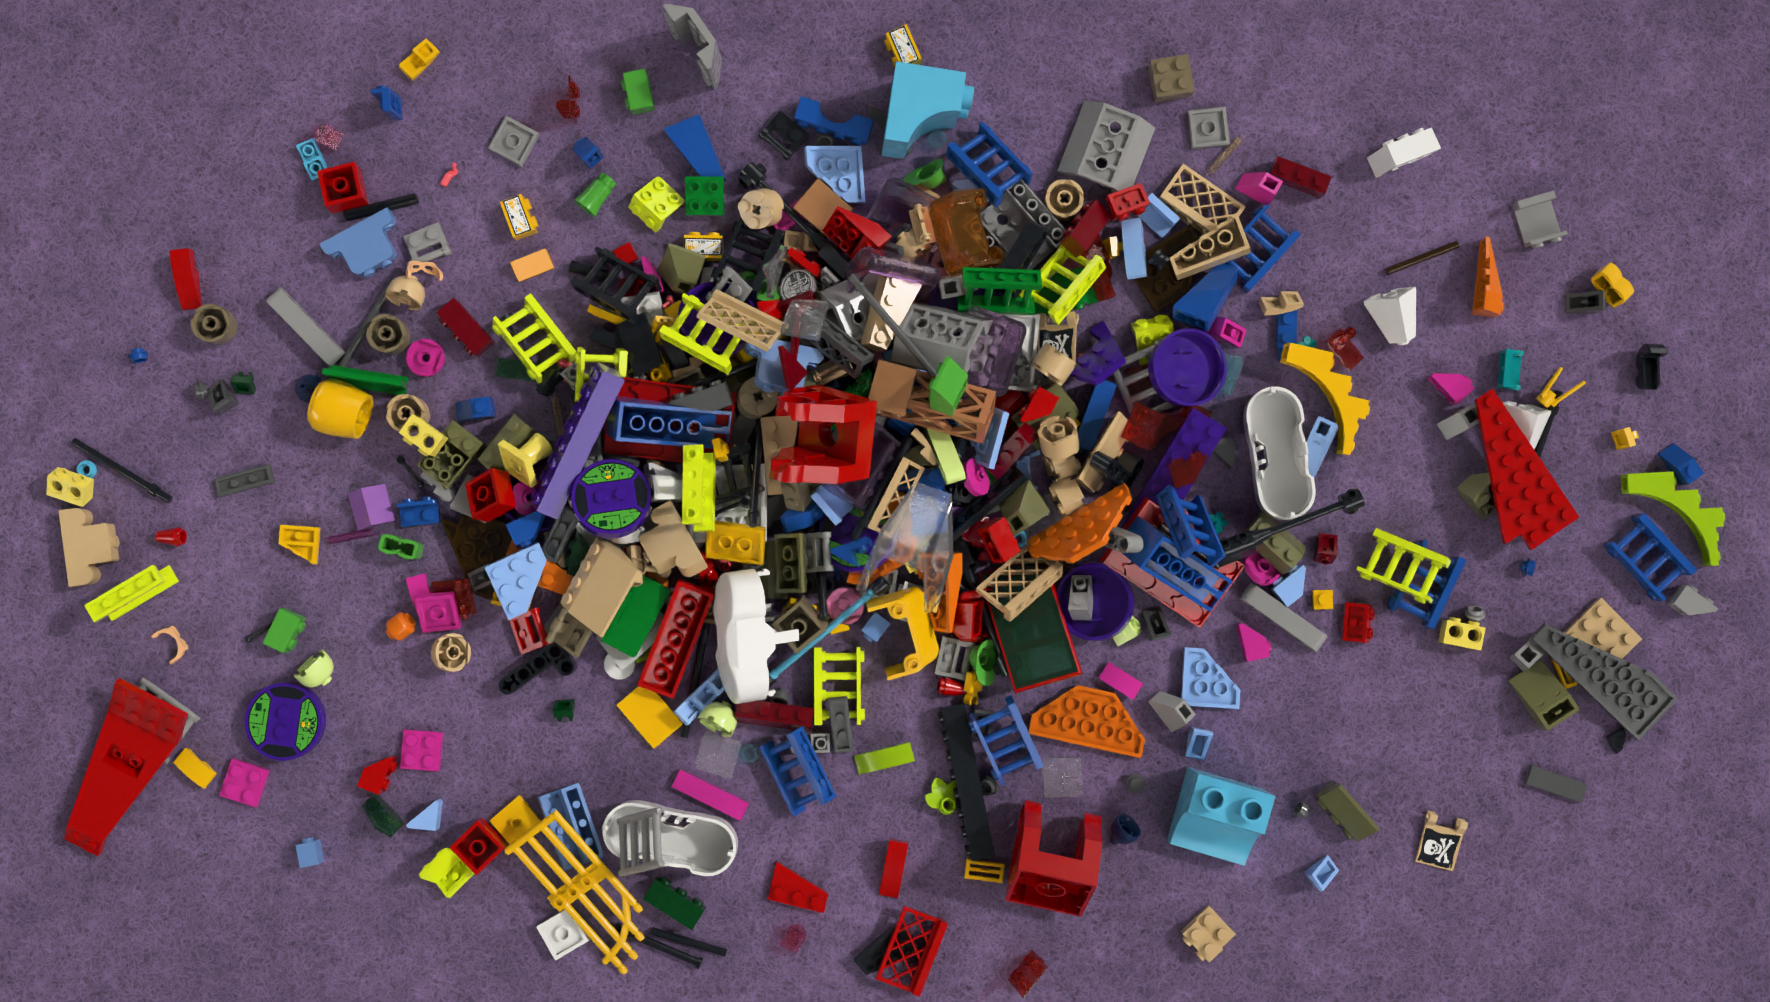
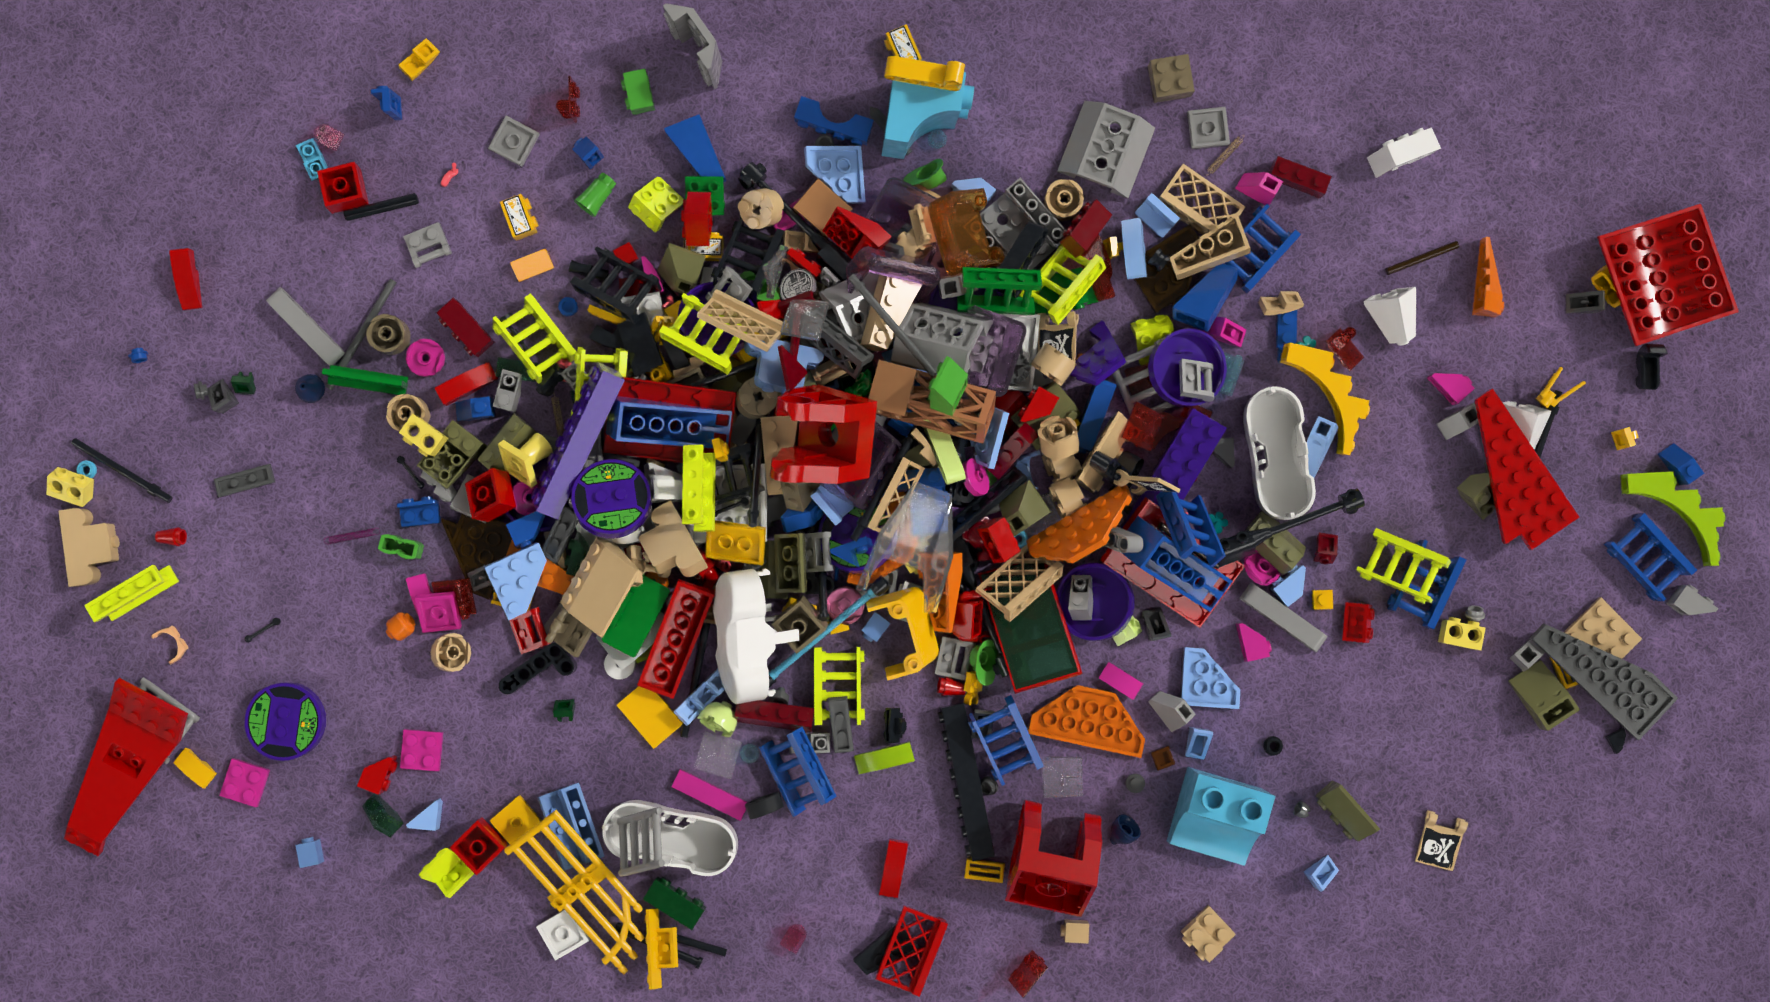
dark tan brick [191,304,237,345] -> none
bright green brick [263,608,306,653] -> none
yellow wing [278,525,321,564] -> none
yellowish green cylinder [294,649,334,688] -> none
yellow piece [307,378,373,439] -> none
medium blue brick [320,207,397,278] -> none
medium lavender slope [348,484,396,531] -> none
tan cylinder [385,275,425,310] -> none
light nougat cap [406,261,443,281] -> none
dark grey slope [669,379,734,411] -> none
black plate [758,110,809,161] -> none
red wing [767,861,828,913] -> none
lime plate [925,778,957,815] -> none
blue fence [946,121,1032,208] -> none
red bracket [1105,183,1150,222] -> none
clear red slope [1167,451,1207,489] -> none
teal hinge [1497,349,1524,391] -> none
light grey panel [1512,190,1568,249] -> none
blue plate [1521,558,1536,576] -> none
dark grey tile [1524,765,1587,803] -> none
none -> red slope [434,362,498,406]
none -> light grey slope [493,369,522,412]
none -> blue tile [558,297,578,317]
none -> yellow bracket [645,909,678,990]
none -> red brick [681,192,713,246]
none -> black tyre [745,792,784,819]
none -> black piece [883,707,907,743]
none -> yellow beam [884,56,965,91]
none -> tan brick [1060,919,1089,944]
none -> tan flag [1113,469,1180,495]
none -> reddish brown tile [1150,746,1175,771]
none -> light grey plate [1179,359,1215,402]
none -> black plate [1263,736,1283,756]
none -> red slope [1597,204,1739,346]

